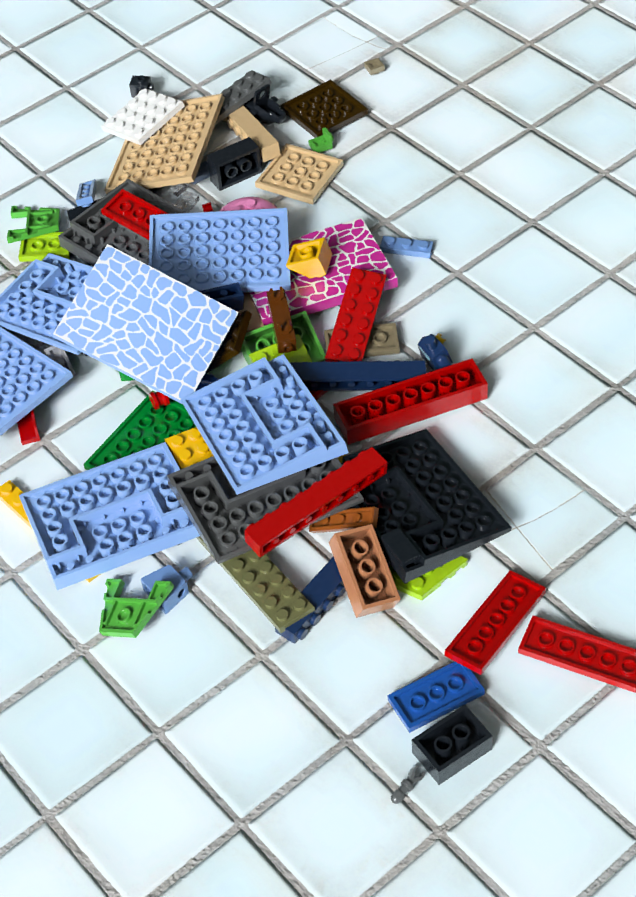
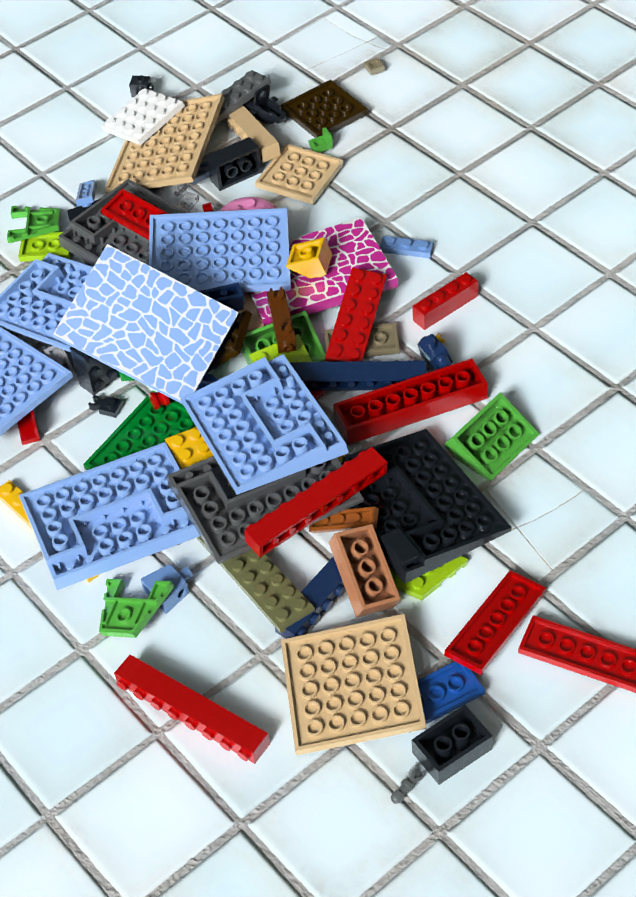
none -> black brick [70,347,120,395]
none -> black plate [88,395,124,418]
none -> red brick [114,654,270,764]
none -> tan plate [281,614,427,755]
none -> red brick [412,272,478,330]
none -> bright green slope [444,392,539,481]

